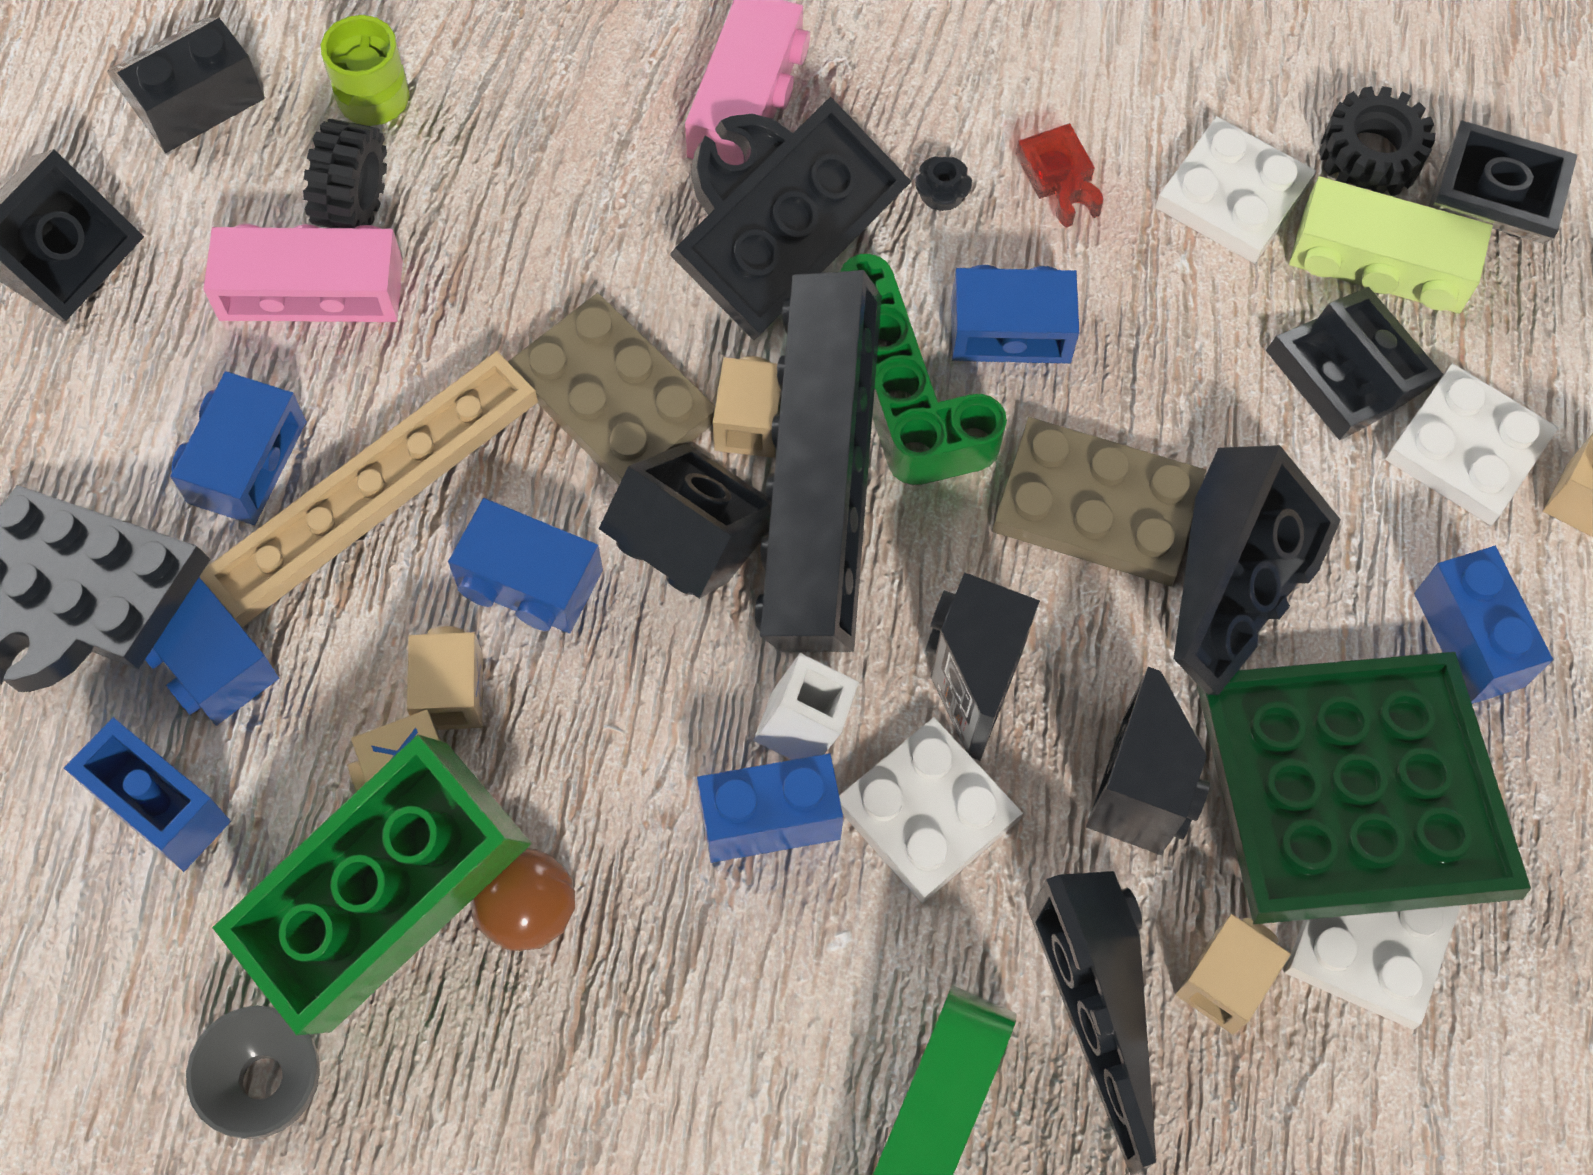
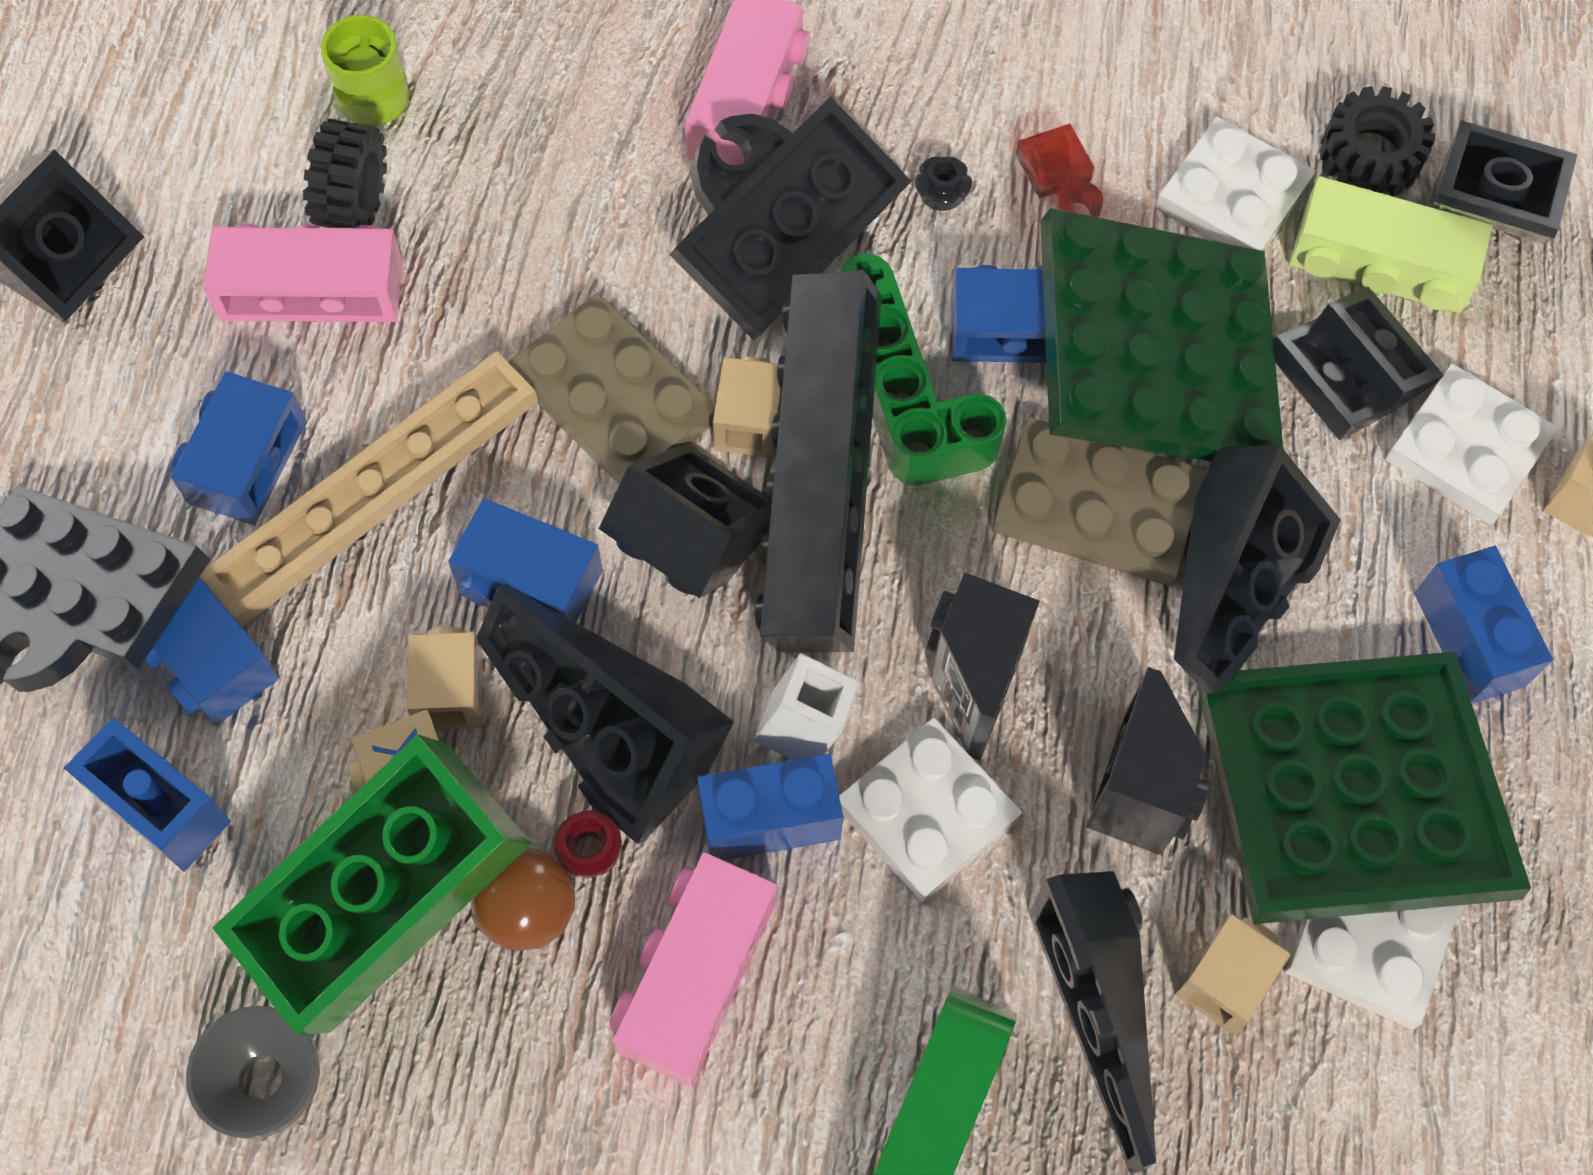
black slope [107,17,265,154] -> none
none -> black wedge [476,584,734,844]
none -> dark red plate [554,811,622,878]
none -> bright pink brick [608,852,778,1088]
none -> dark green plate [1040,208,1284,462]

